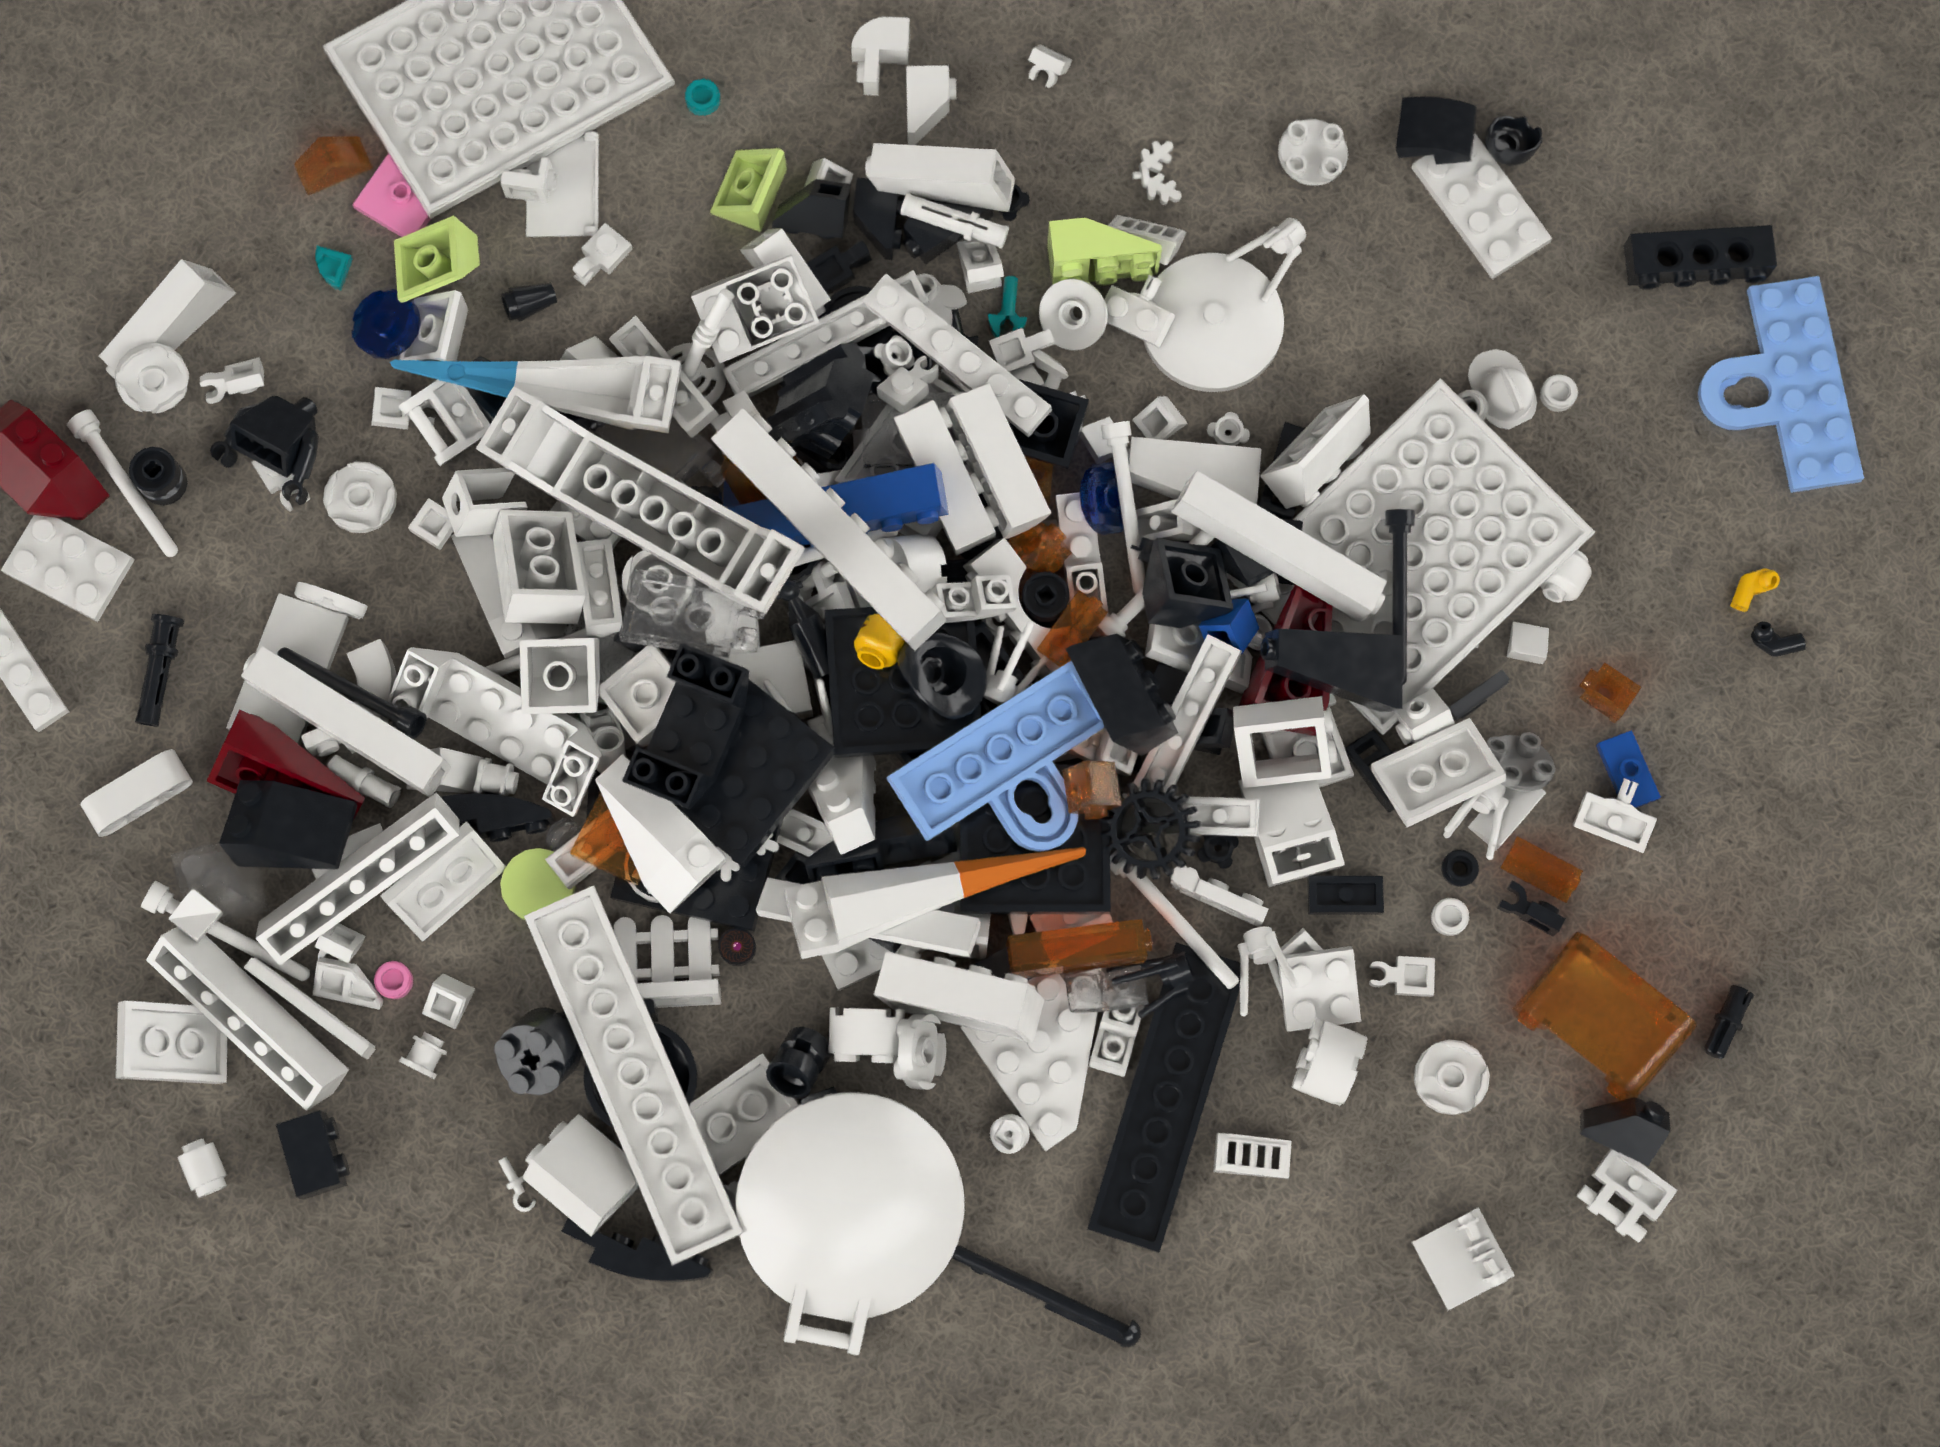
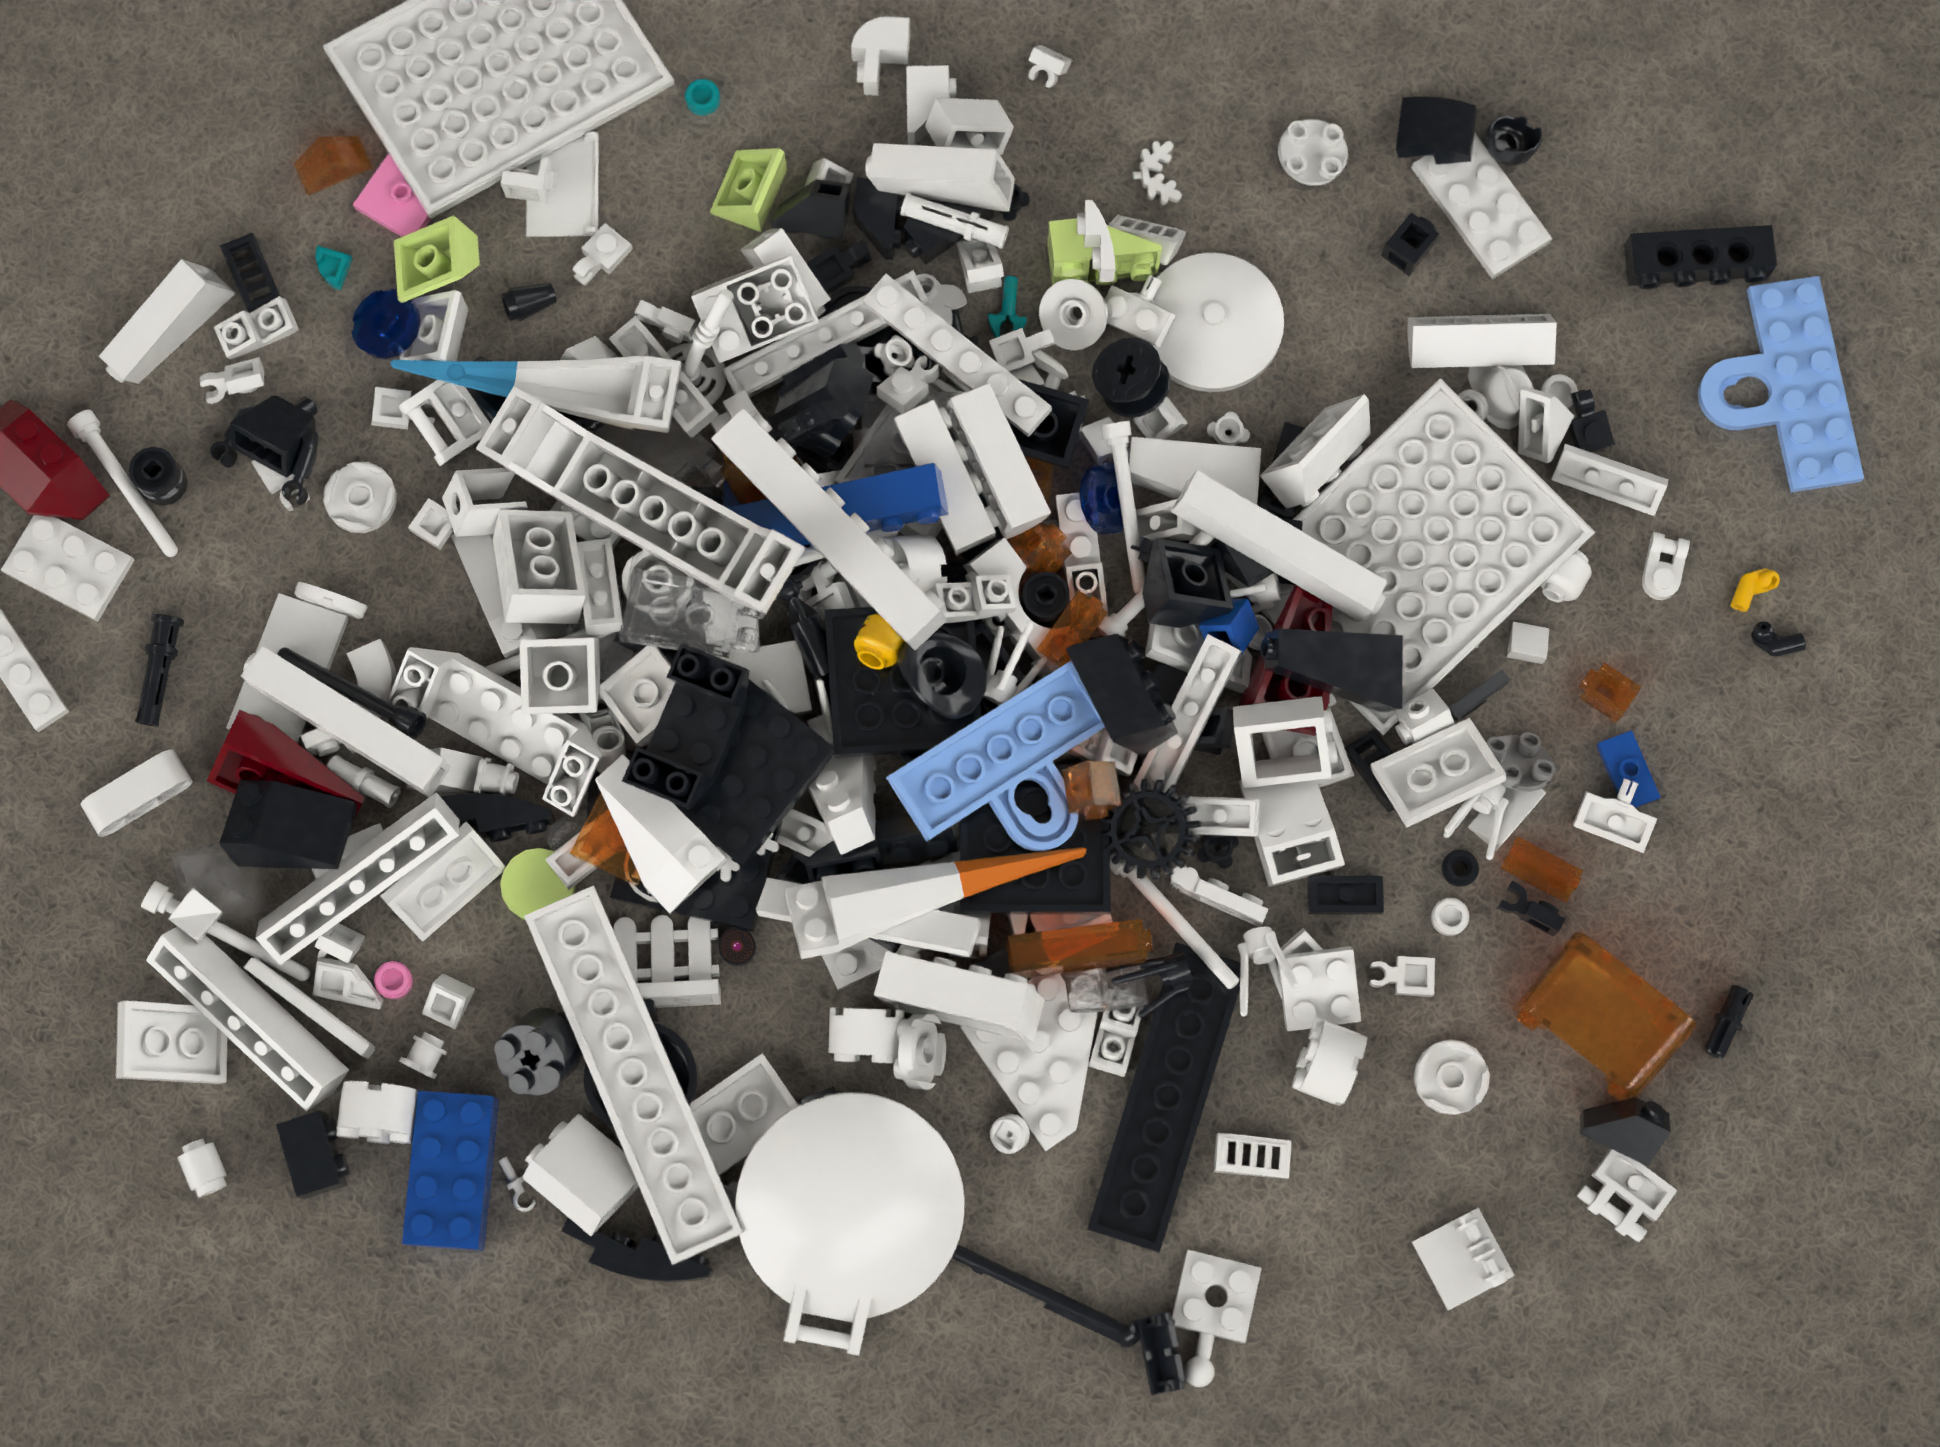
white tile [115,343,189,413] -> none
black wheel [766,1027,832,1099] -> none
white plant [1226,218,1306,302] -> none
black piece [1385,509,1415,685] -> none
none -> white slope [214,296,299,359]
none -> black slope [220,232,281,312]
none -> white brick [336,1081,418,1144]
none -> blue brick [402,1091,500,1251]
none -> white plate [634,300,697,343]
none -> white brick [925,98,1014,155]
none -> white slope [1077,200,1115,282]
none -> black piece [1092,338,1171,418]
none -> black hinge [1136,1312,1187,1395]
none -> white plate [1171,1250,1262,1387]
none -> black brick [1381,213,1440,277]
none -> white brick [1408,314,1557,368]
none -> white slope [1518,386,1574,464]
none -> white plate [1552,444,1668,516]
none -> black plate [1569,389,1615,452]
none -> white plate [1642,532,1690,600]

